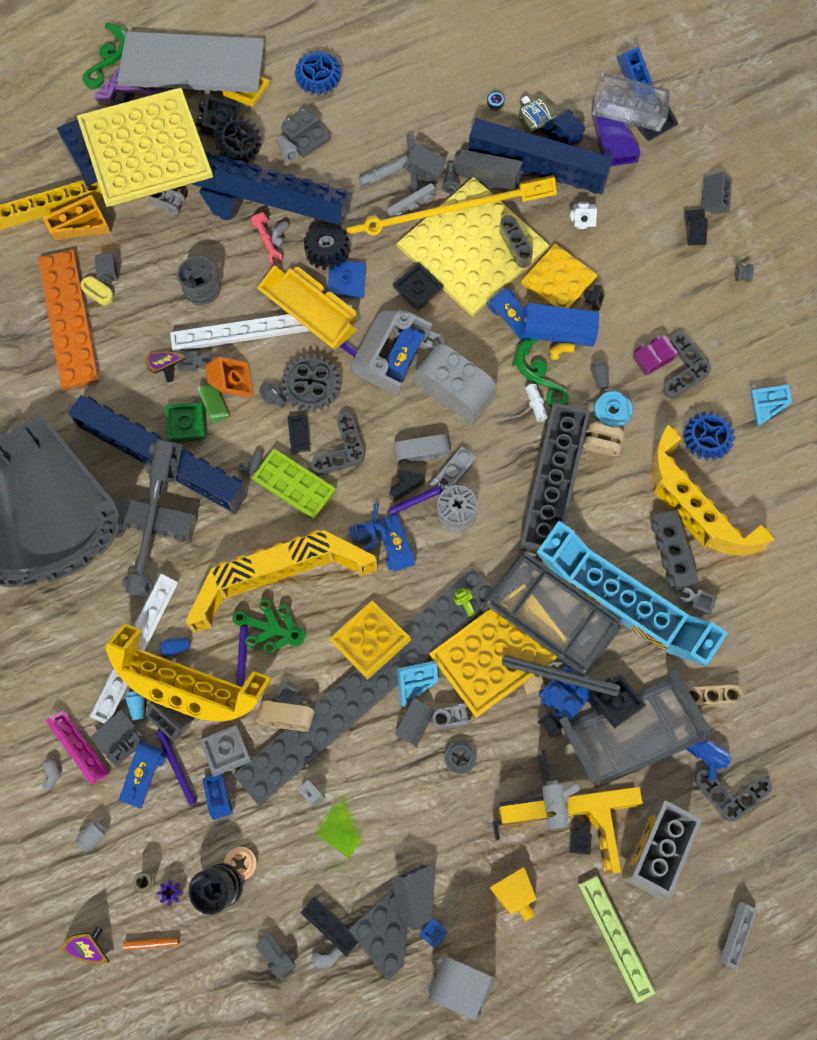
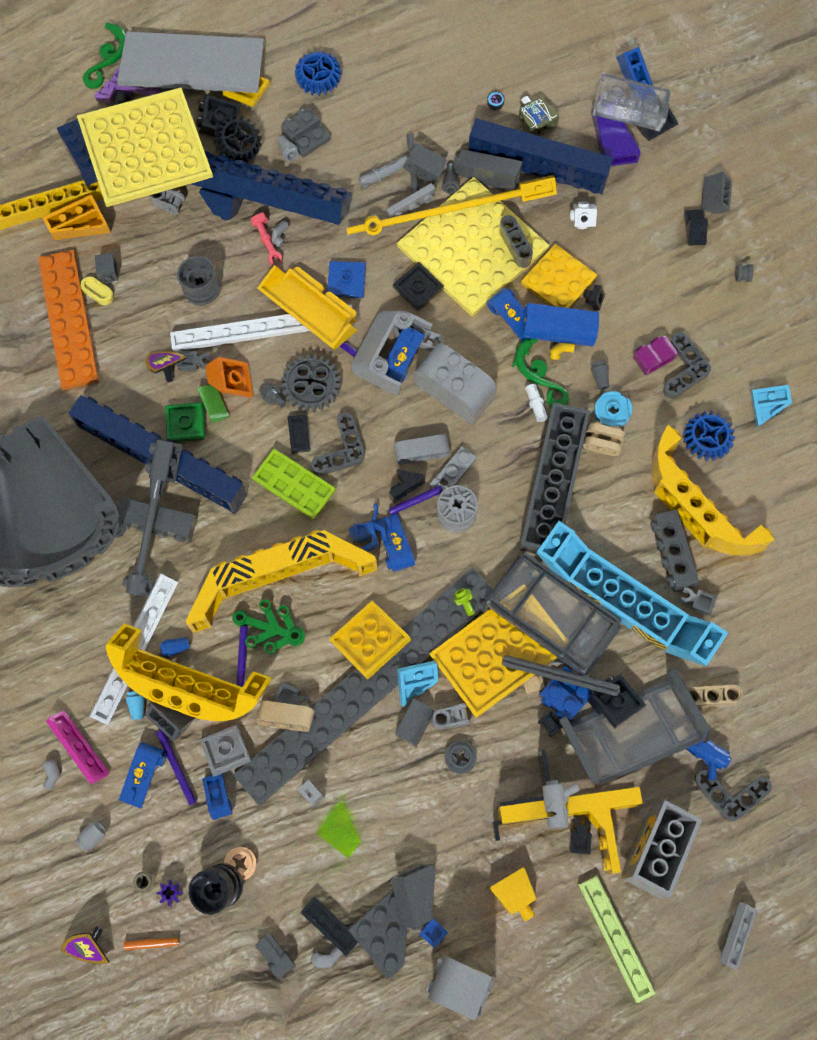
dark grey hinge [90,710,147,767] -> none
dark grey arm [238,452,263,475] -> none
black bush [304,223,350,270] -> none
dark blue brick [544,109,585,146] -> none

